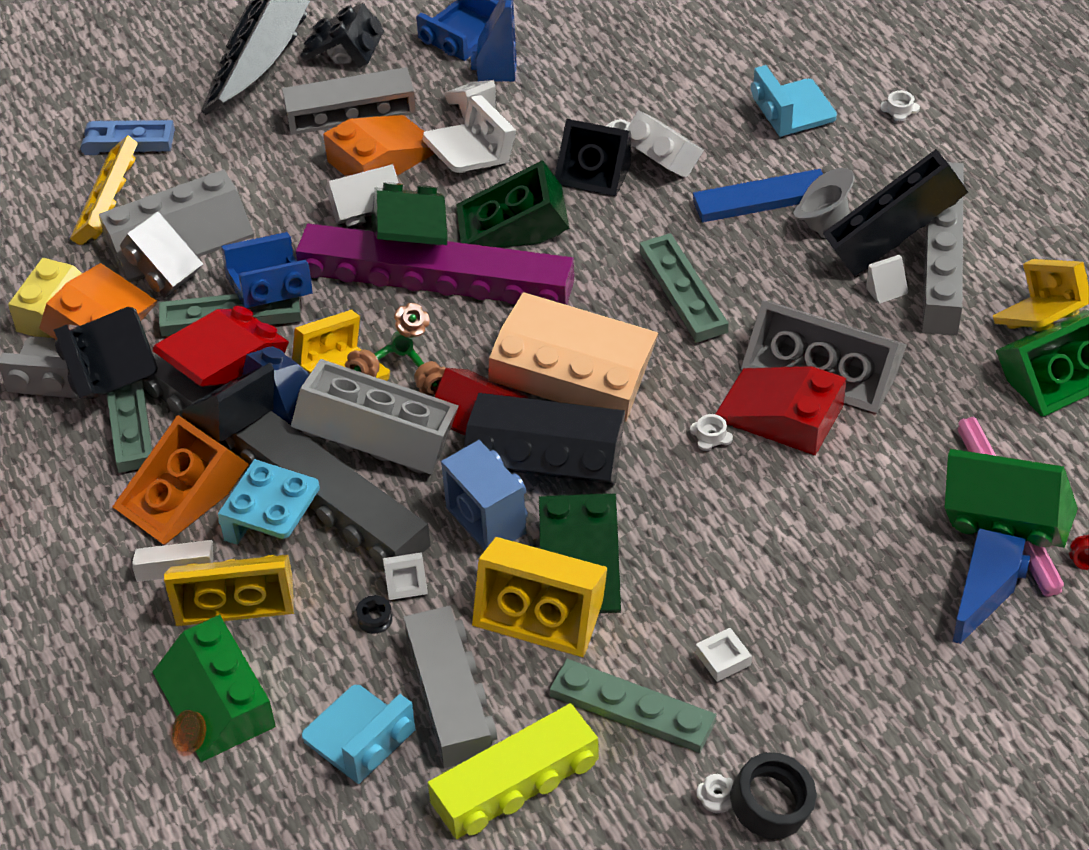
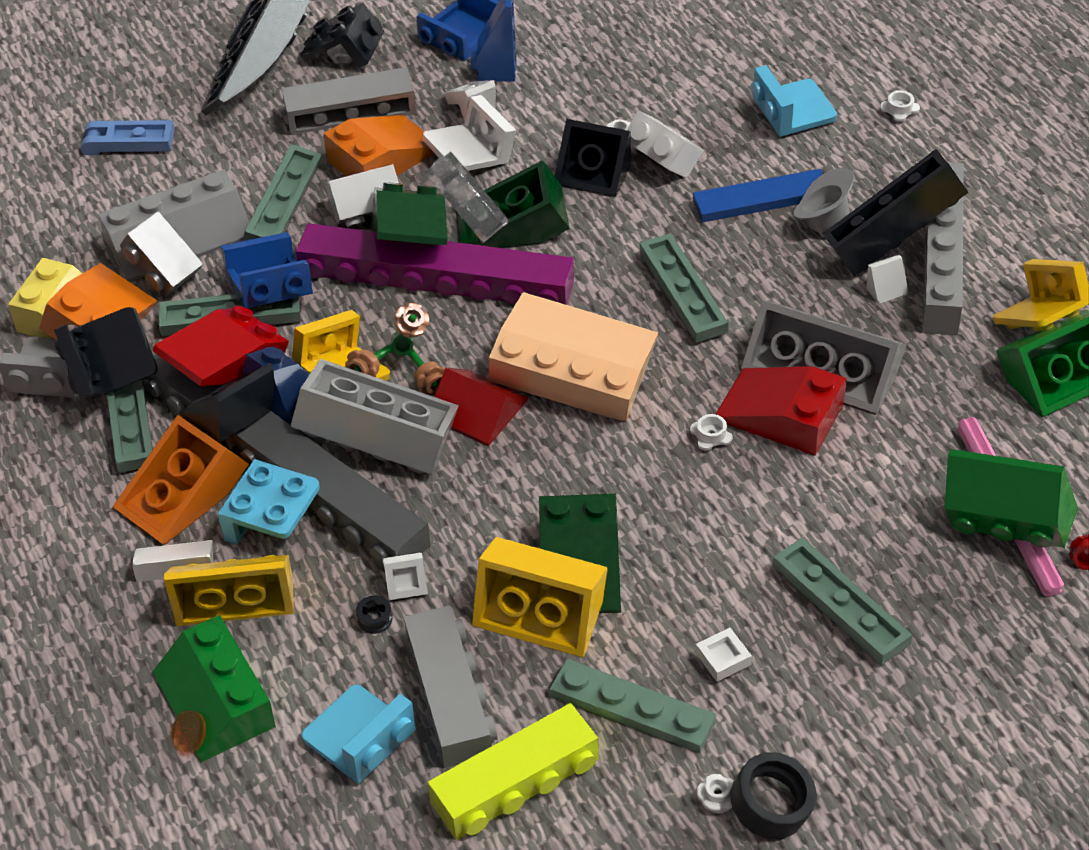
yellow plate [70,135,138,245] -> none
medium blue brick [441,440,528,550] -> none
black slope [464,393,625,485] -> none
blue slope [953,529,1030,644] -> none
none -> sand green plate [244,144,322,241]
none -> clear slope [425,151,510,243]
none -> sand green plate [773,537,912,665]

